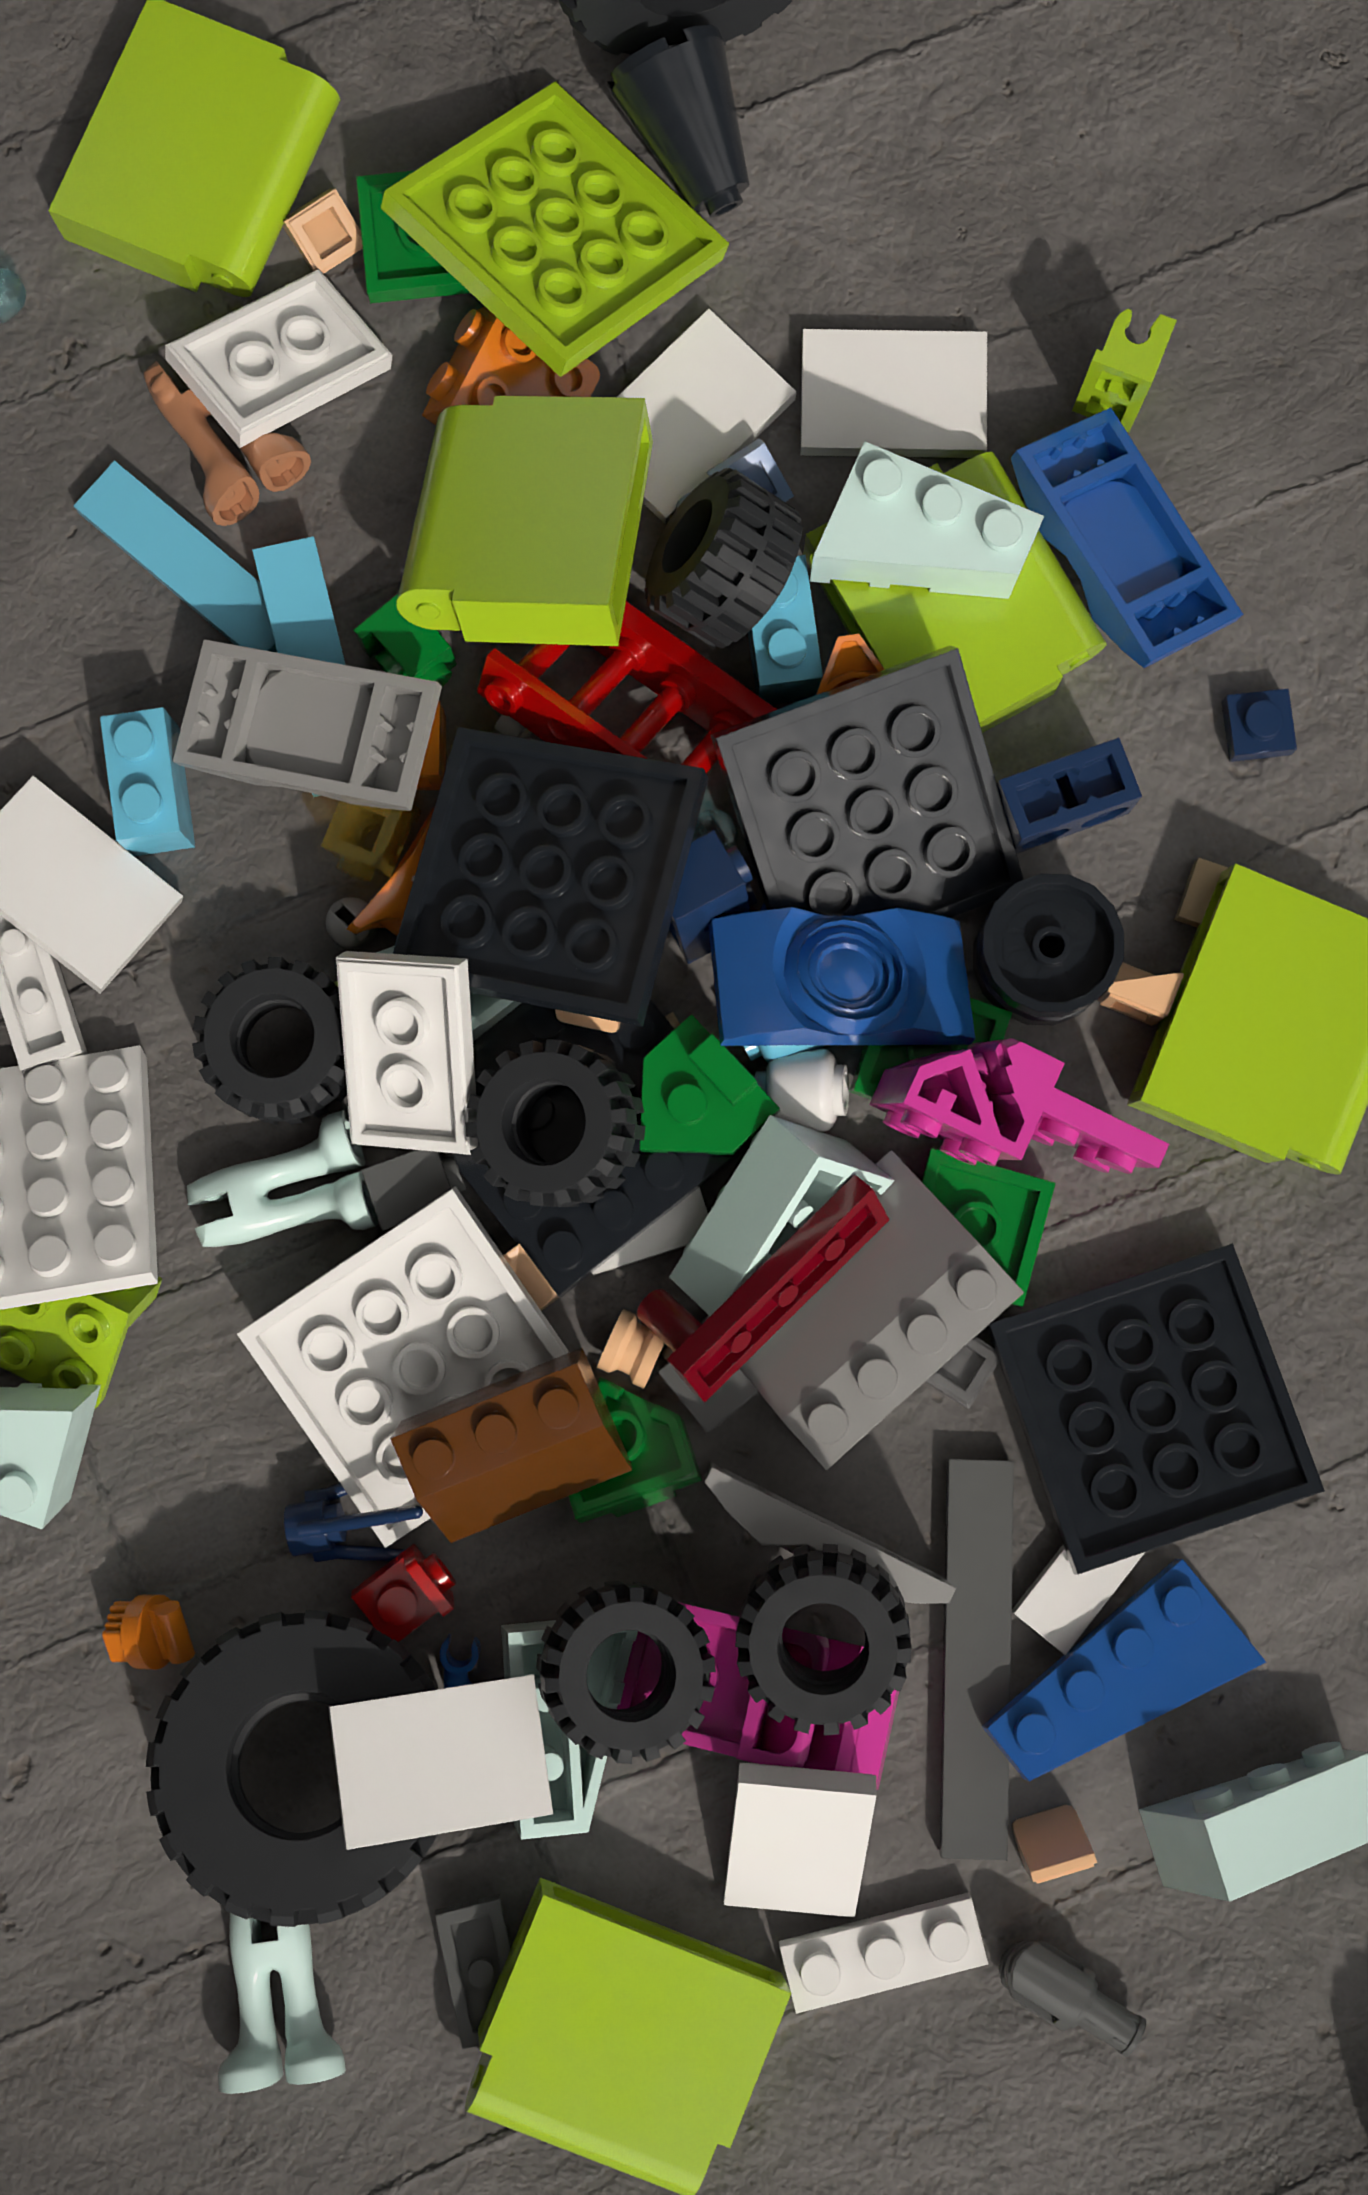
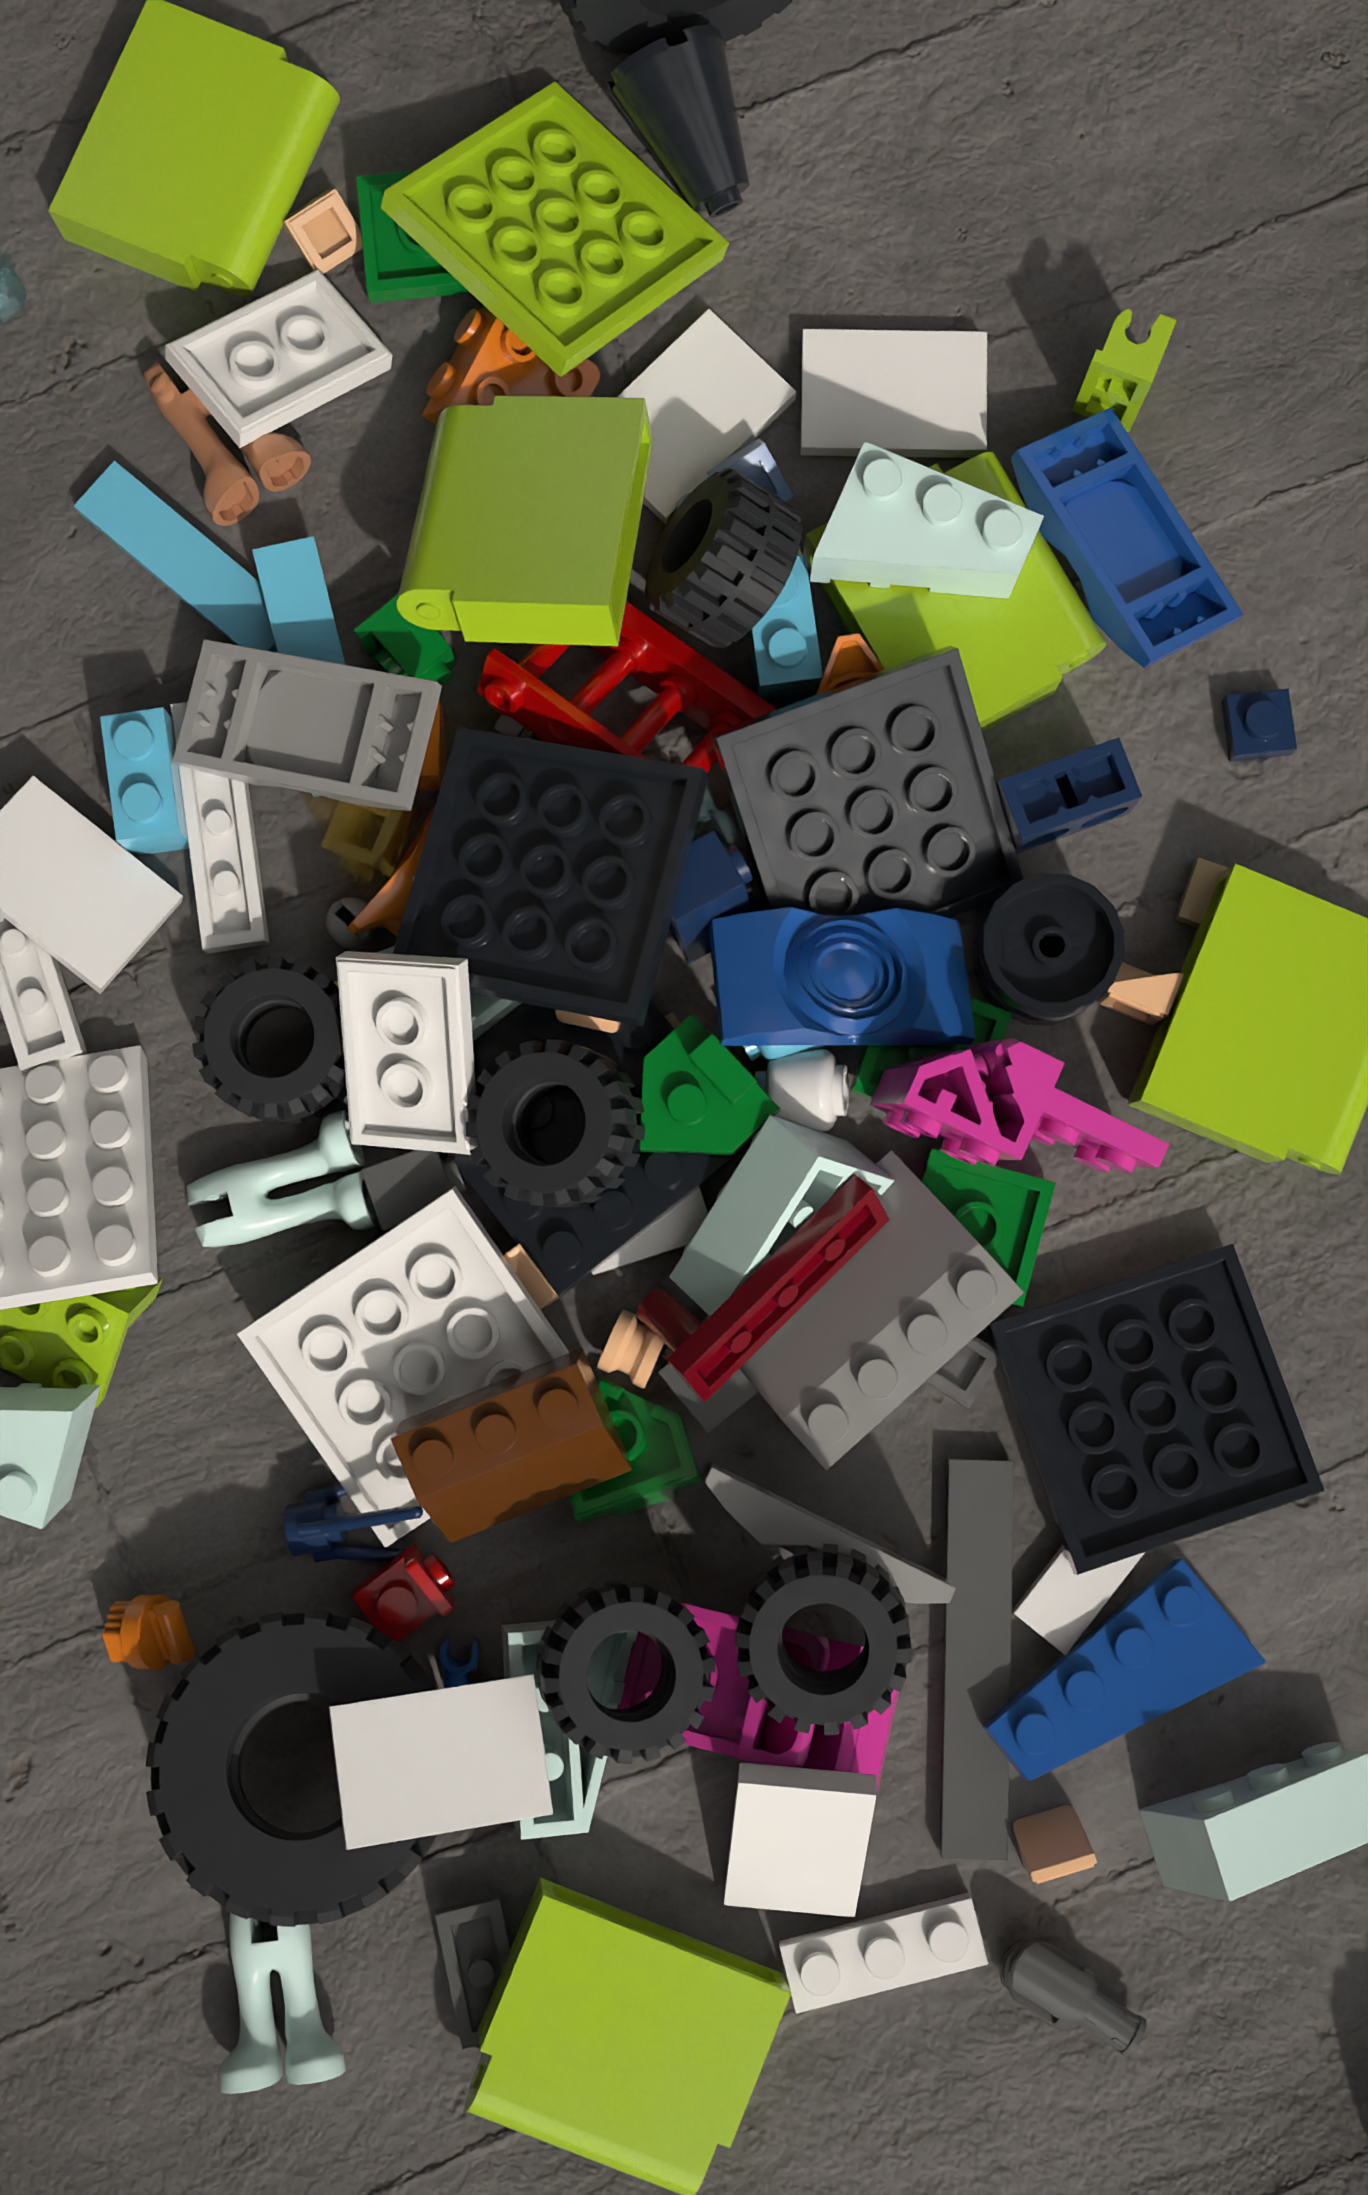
none -> white plate [170,702,270,954]

